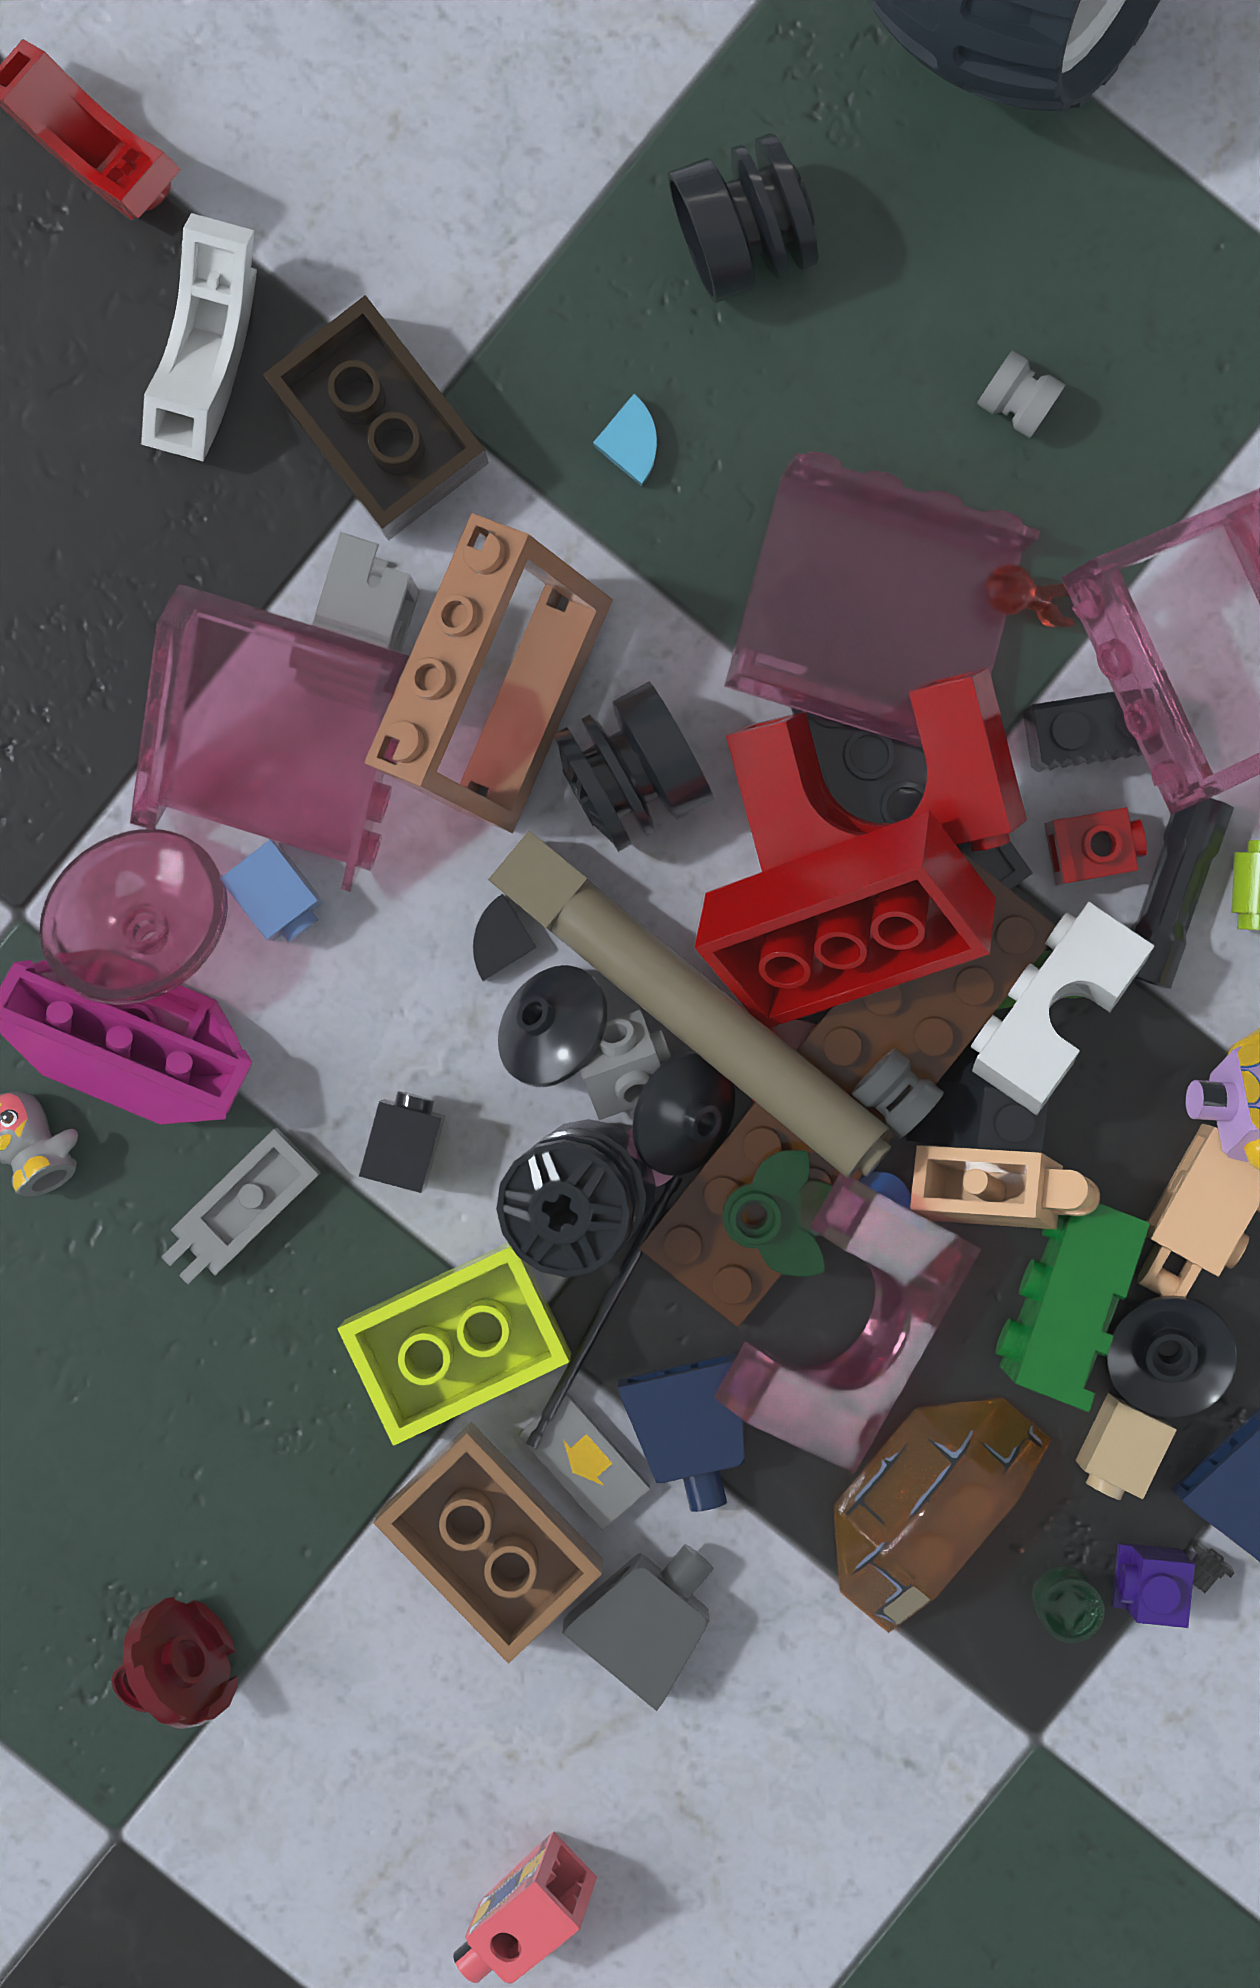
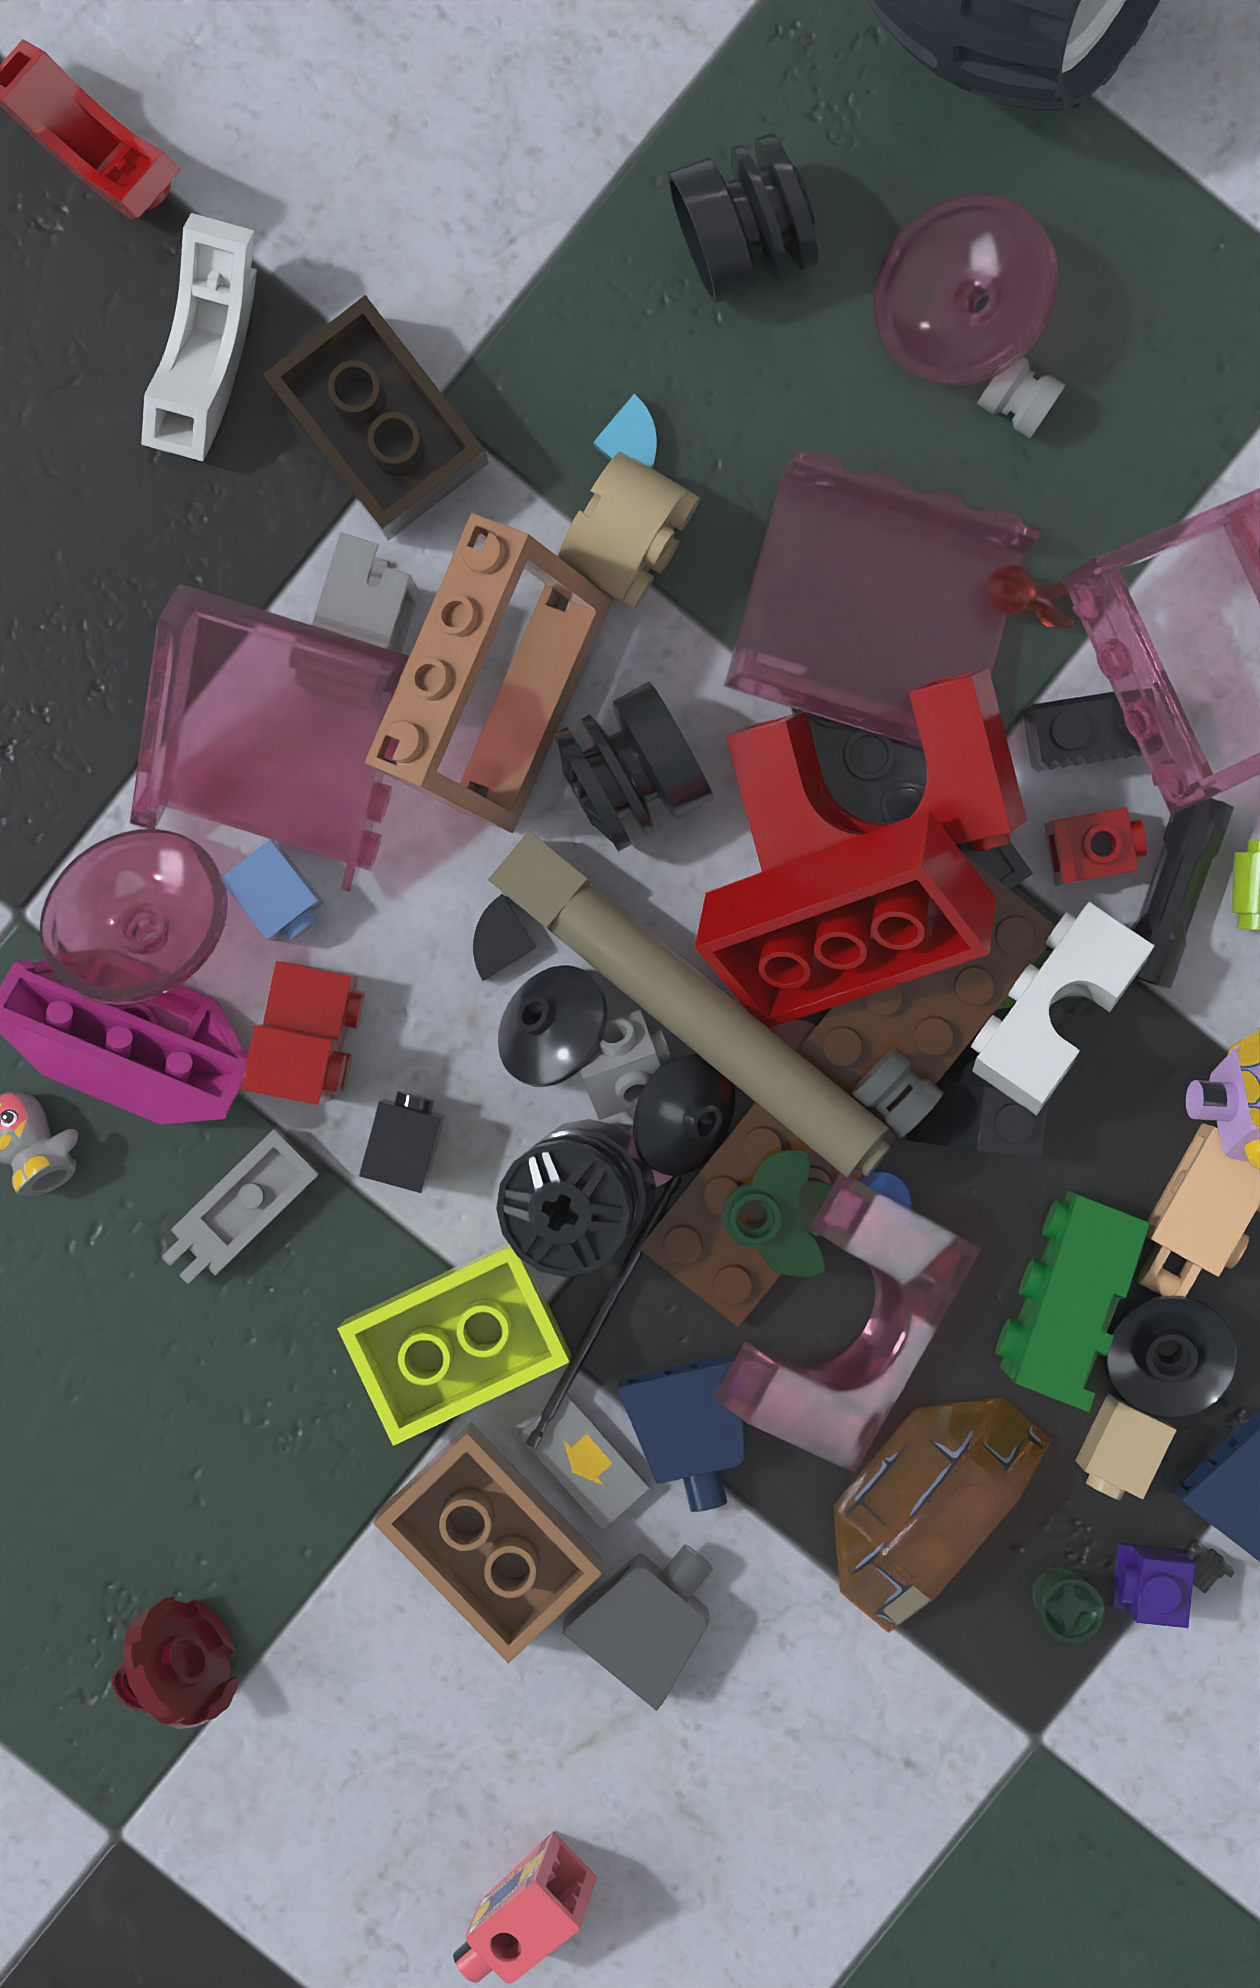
light nougat brick [910,1145,1100,1230] -> none
none -> red brick [241,961,365,1105]
none -> tan brick [558,452,700,609]
none -> clear pink dish [873,193,1058,386]

